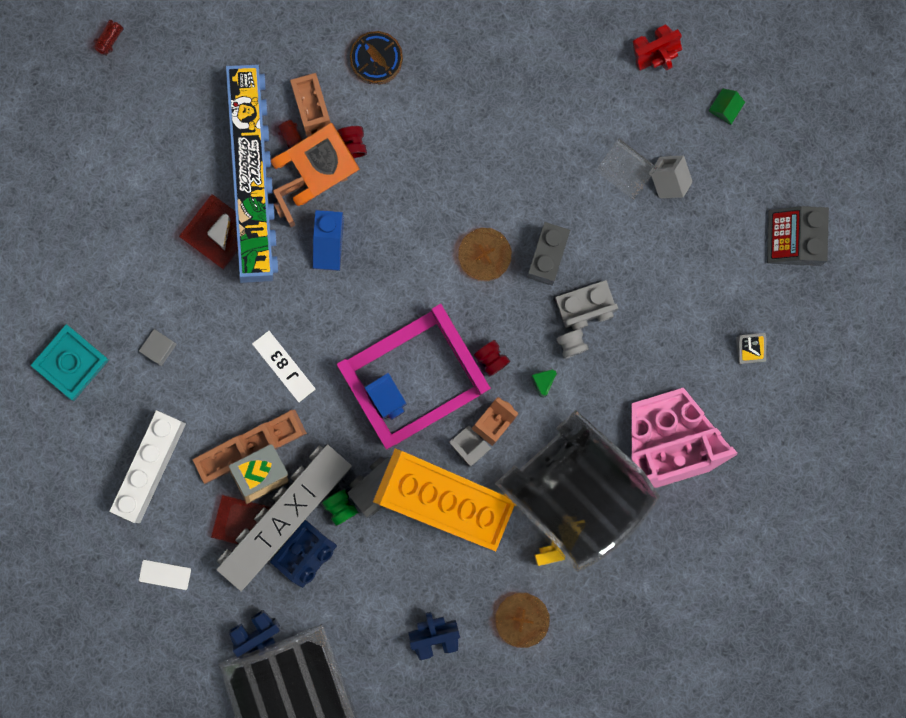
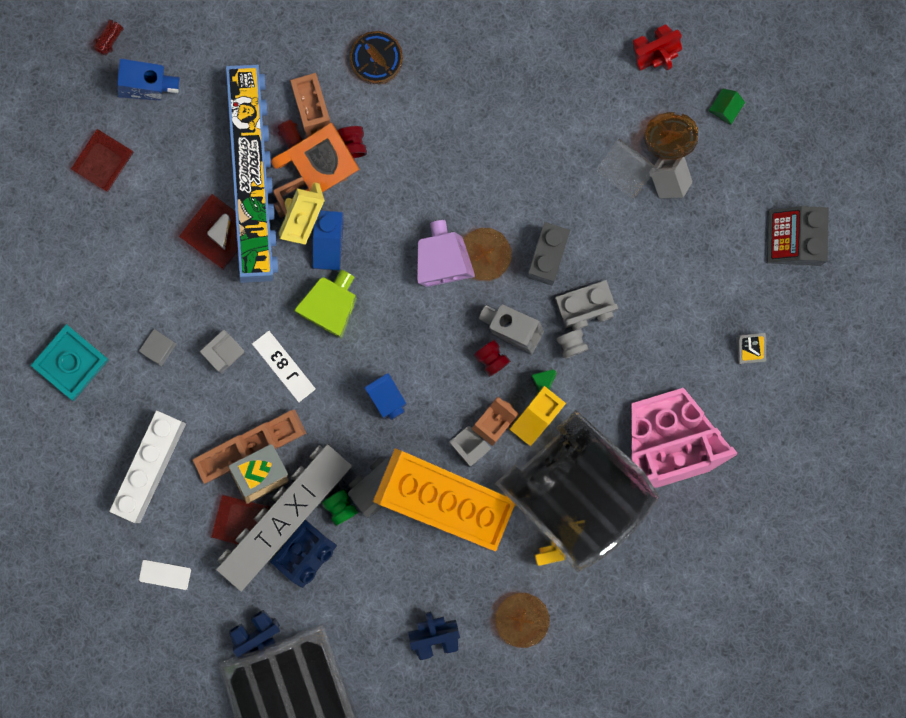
dark pink piece [337,304,491,450] -> none
none -> clear red piece [71,129,134,192]
none -> blue torso [117,59,180,100]
none -> light grey panel [200,330,244,374]
none -> light yellow panel [279,182,325,245]
none -> lime torso [295,270,357,339]
none -> lavender torso [417,220,475,287]
none -> light grey torso [479,304,544,355]
none -> yellow slope [509,386,566,446]
none -> clear orange tile [645,112,698,160]

